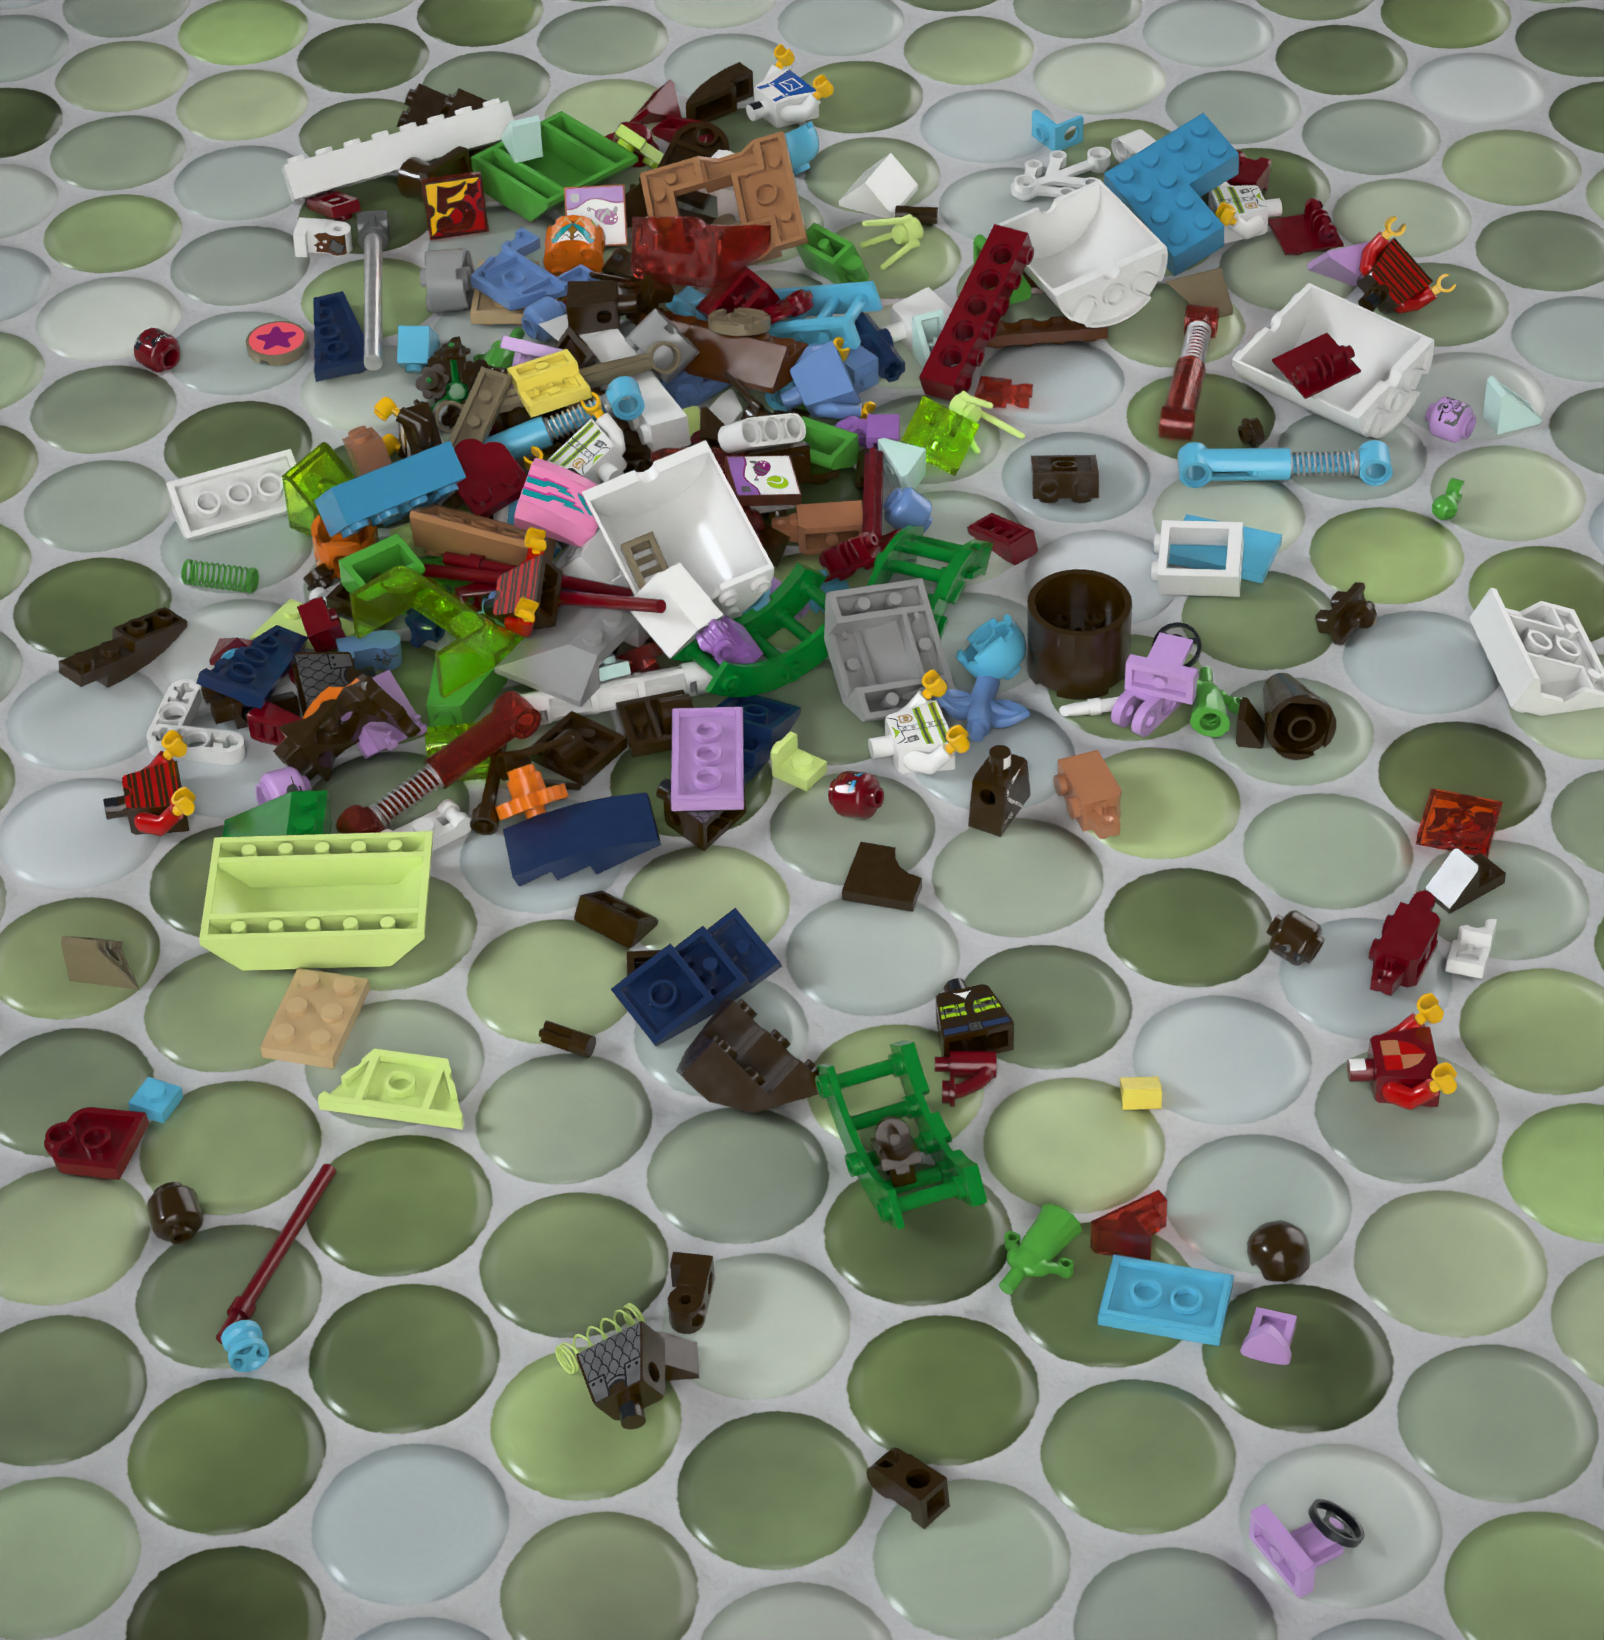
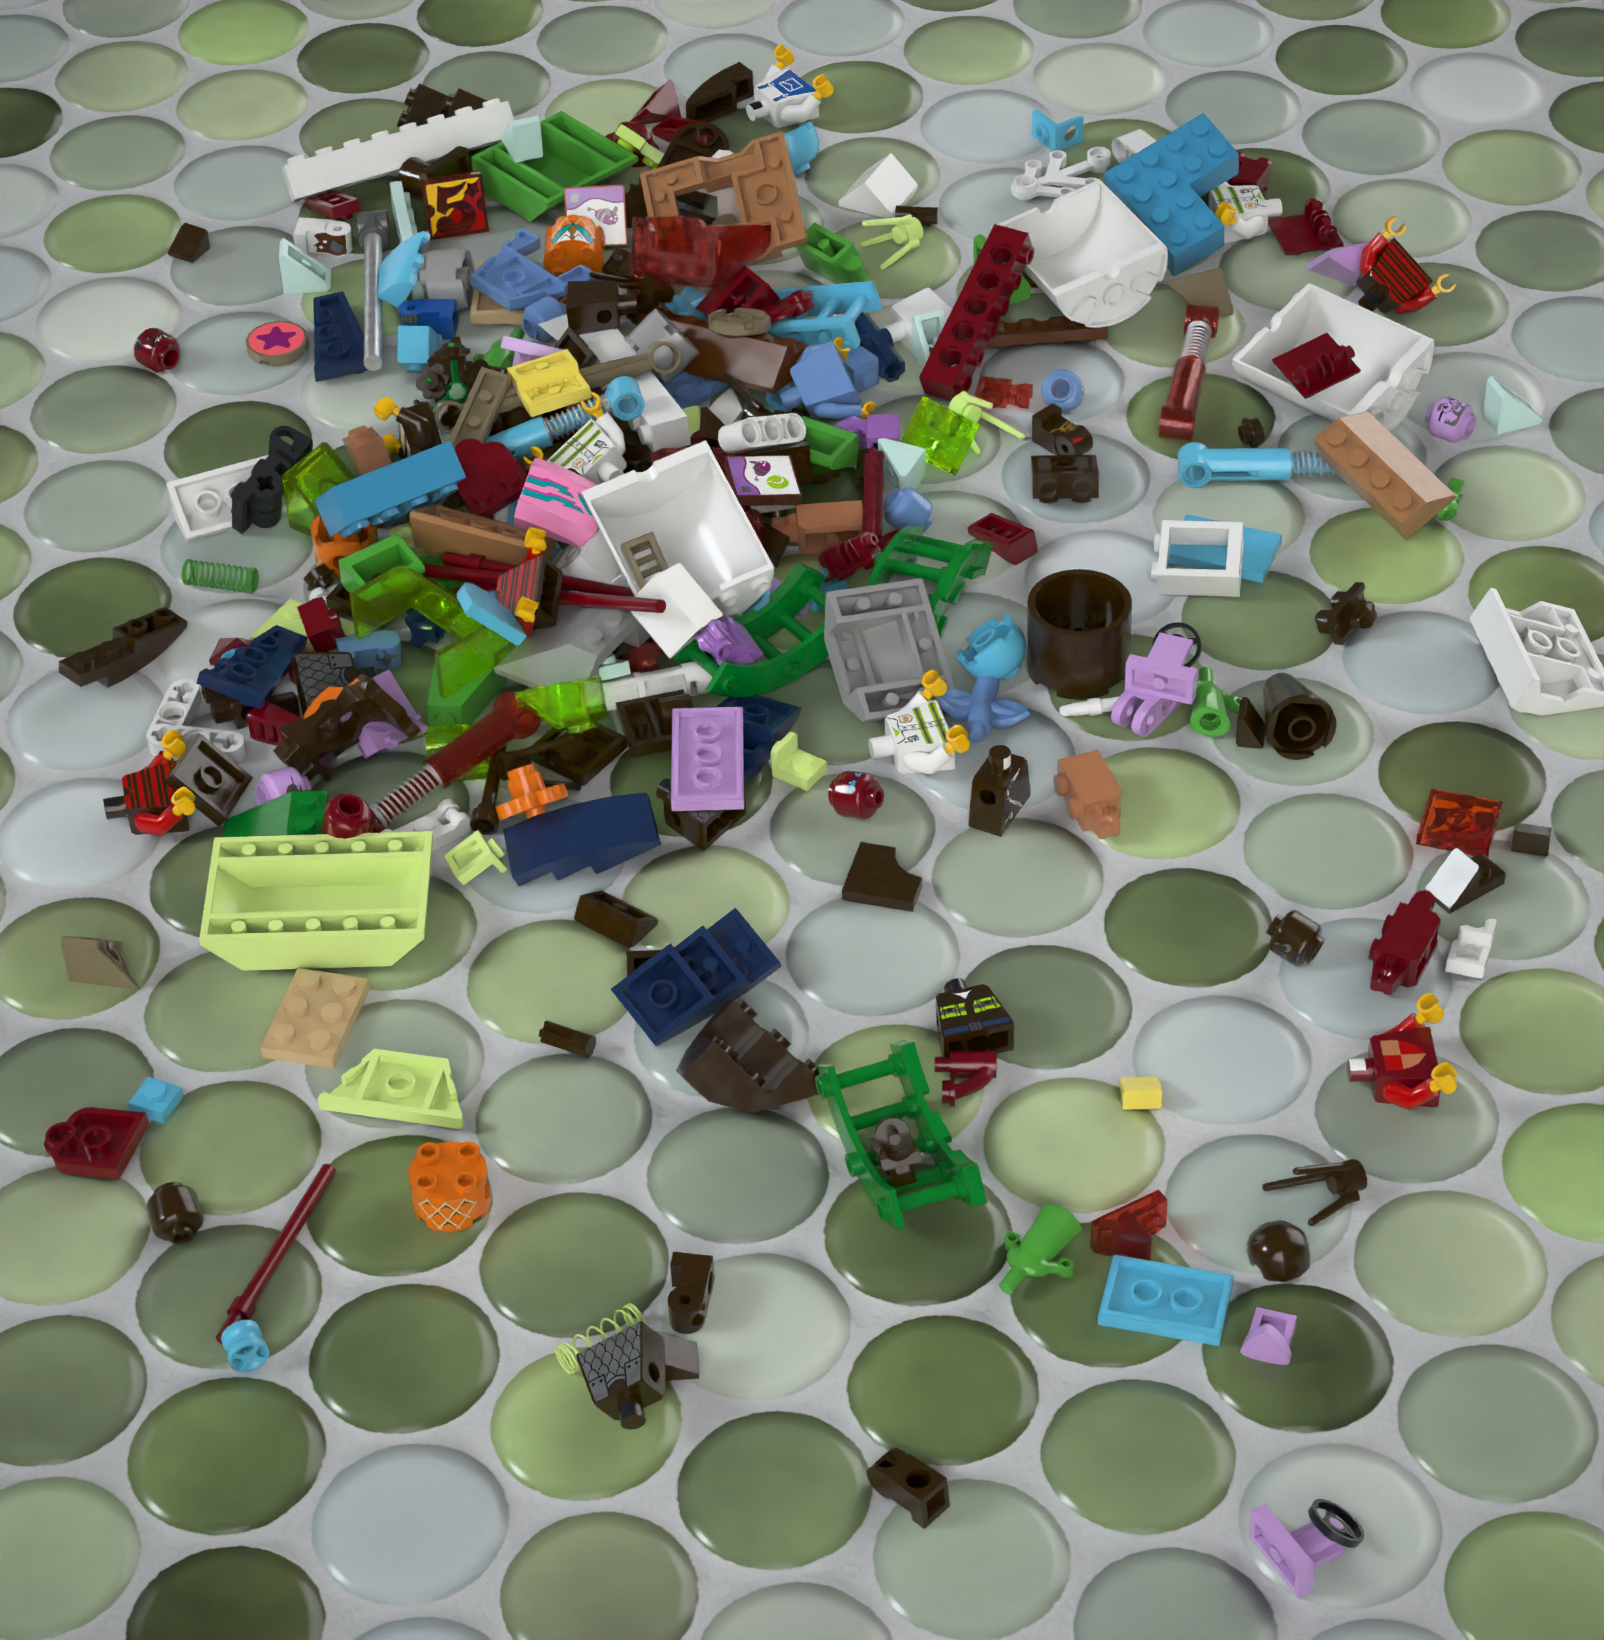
none -> dark brown tile [164,732,253,827]
none -> dark brown slope [168,223,210,263]
none -> black plate [231,426,313,535]
none -> light aqua slope [279,238,331,294]
none -> dark red head [321,794,372,839]
none -> medium azure slope [378,231,430,308]
none -> light aqua plate [390,181,427,300]
none -> blue leg [398,299,459,340]
none -> orange brick [408,1141,491,1233]
none -> yellowish green bracket [444,830,508,886]
none -> medium azure tile [456,582,527,645]
none -> clear neon green slope [515,676,608,734]
none -> dark brown leg [1032,403,1093,455]
none -> medium blue head [1041,369,1085,412]
none -> dark brown plant [1262,1159,1367,1226]
none -> medium nougat slope [1314,411,1456,540]
none -> dark brown slope [1511,823,1552,856]

